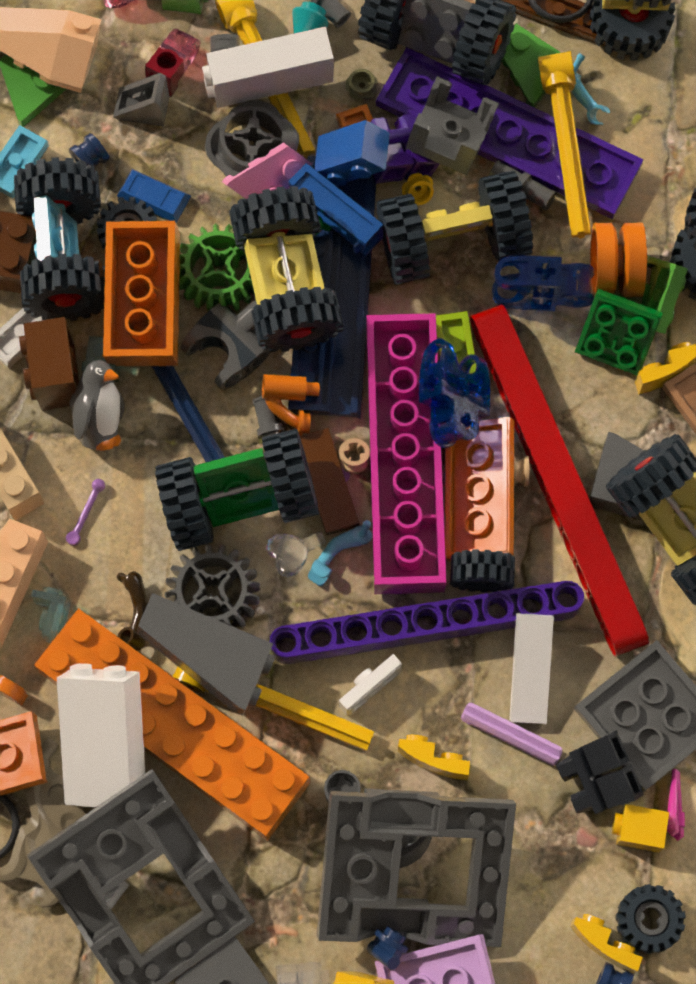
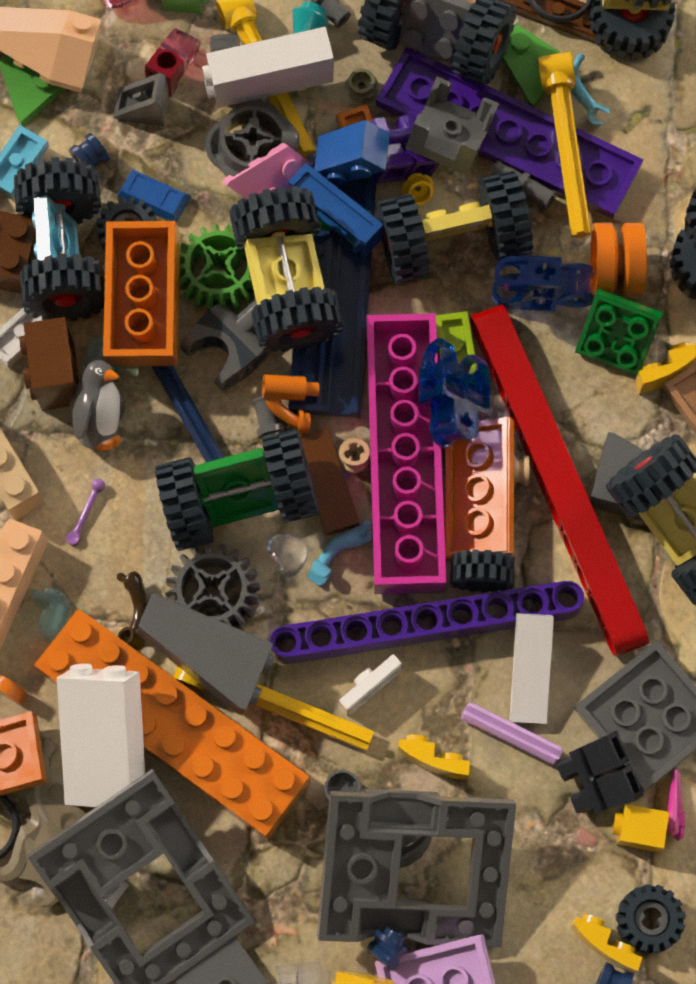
bright green wing [641,255,688,334] -> none

